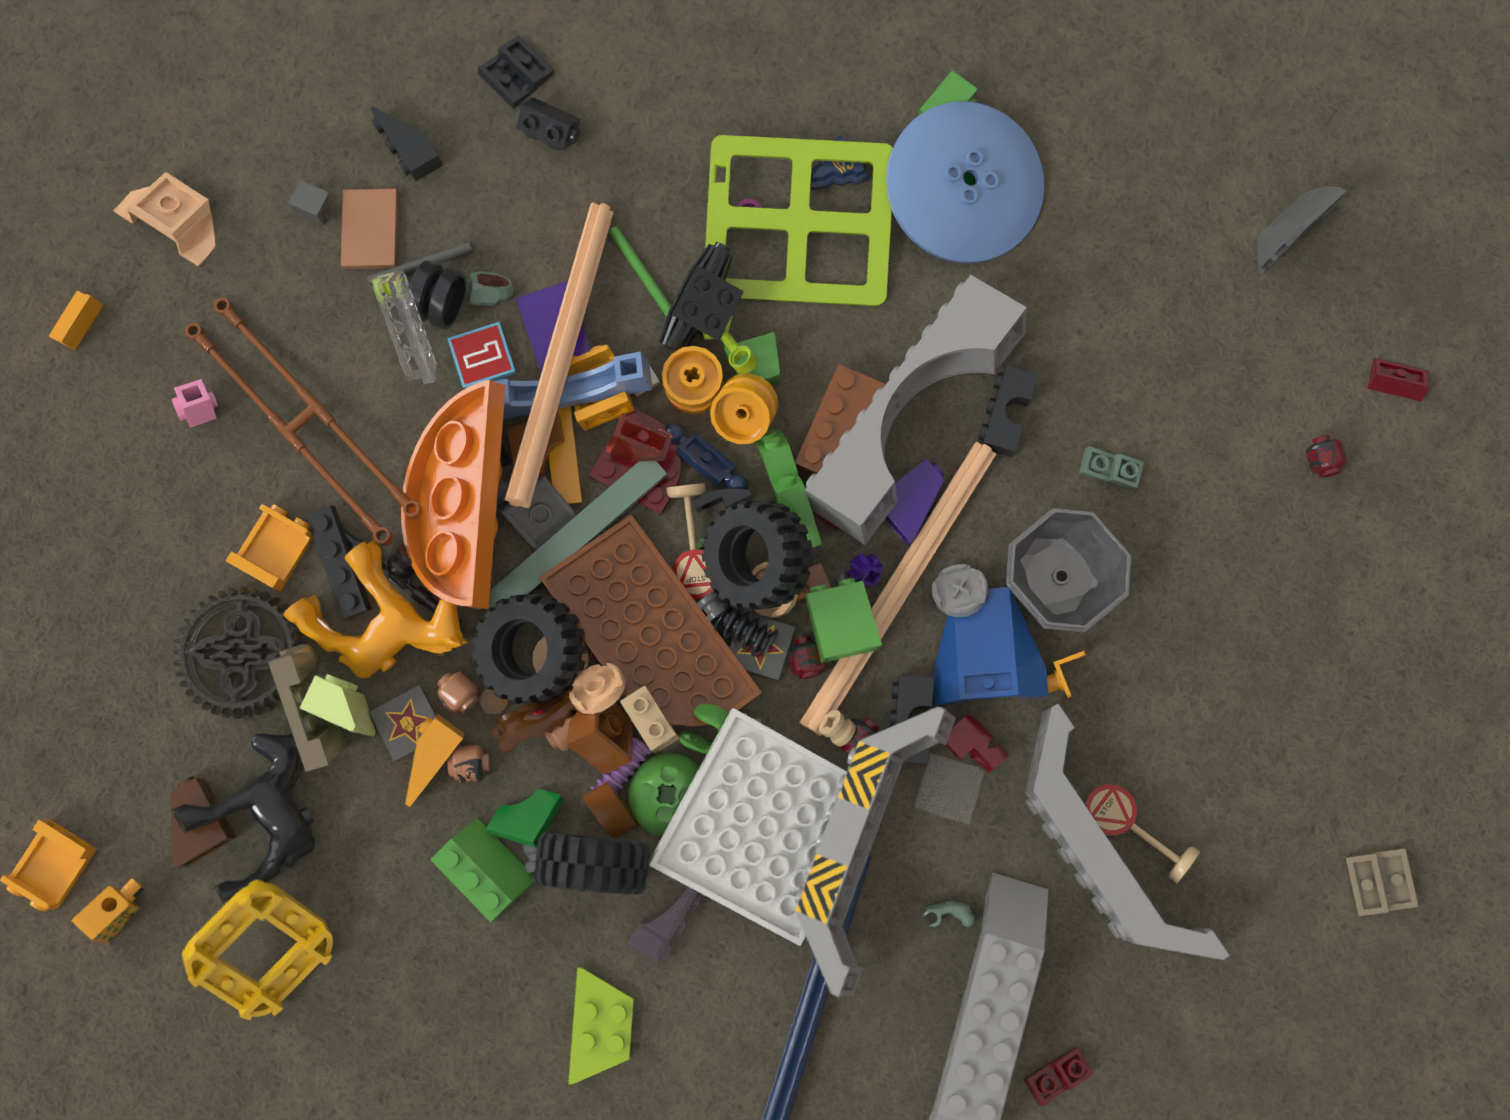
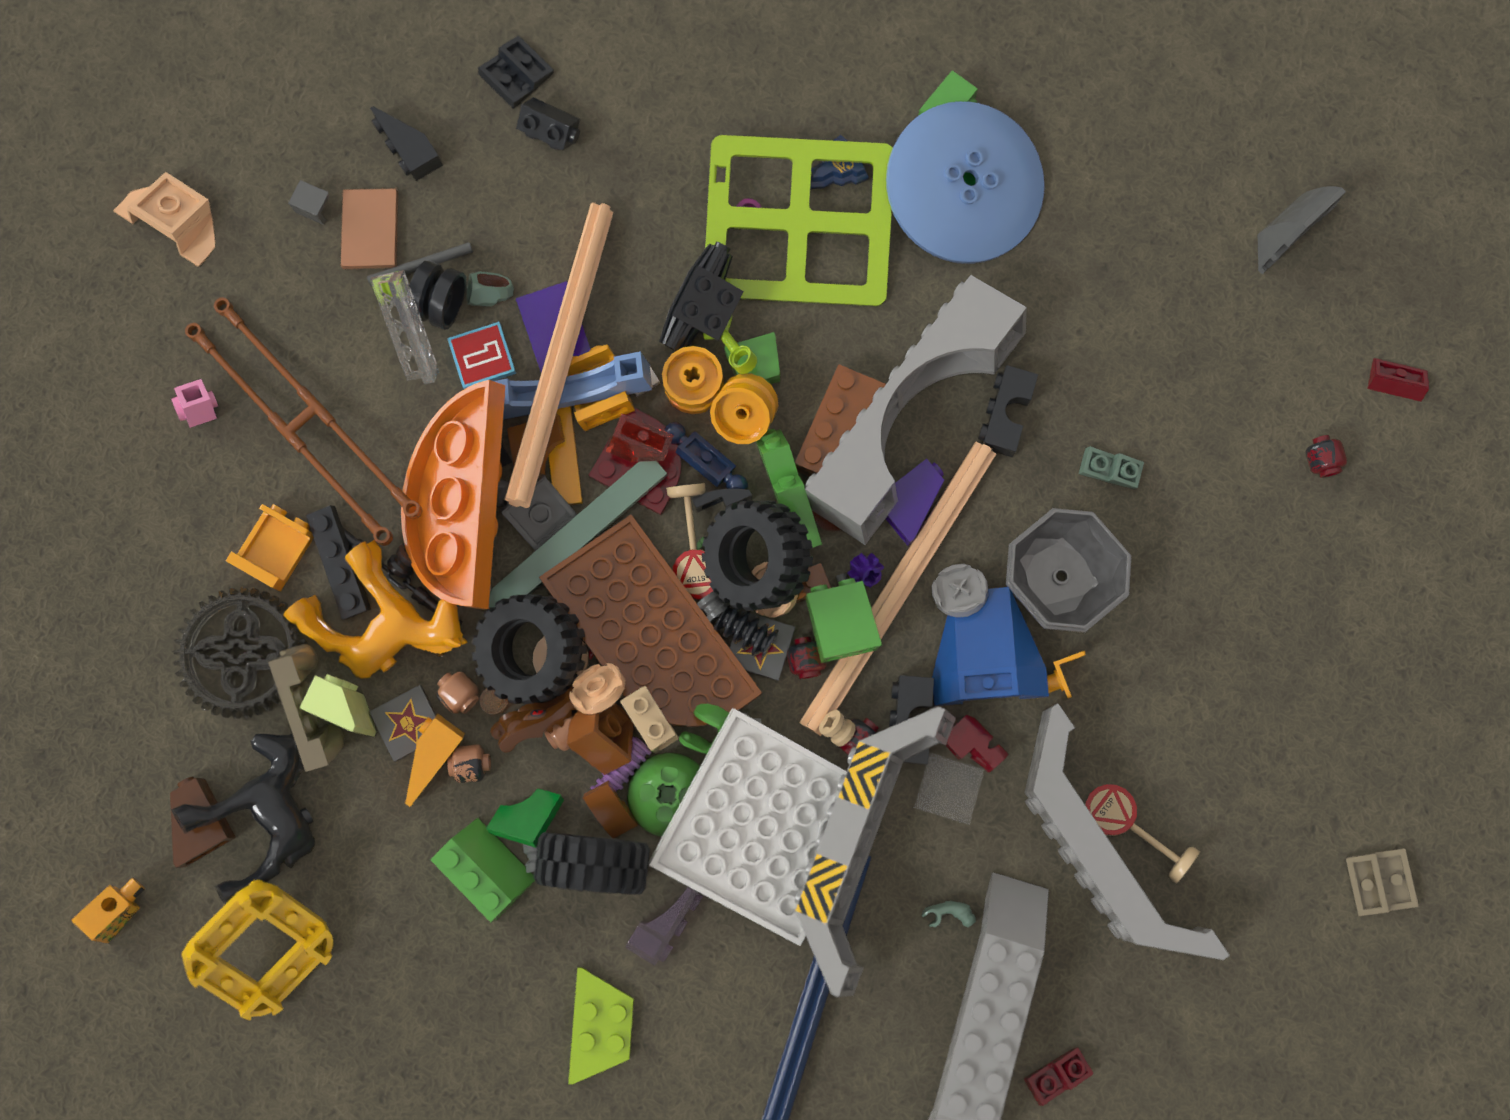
light orange panel [0,819,97,912] -> none
light orange panel [49,291,103,351] -> none
bright green bar [609,226,671,317] -> none

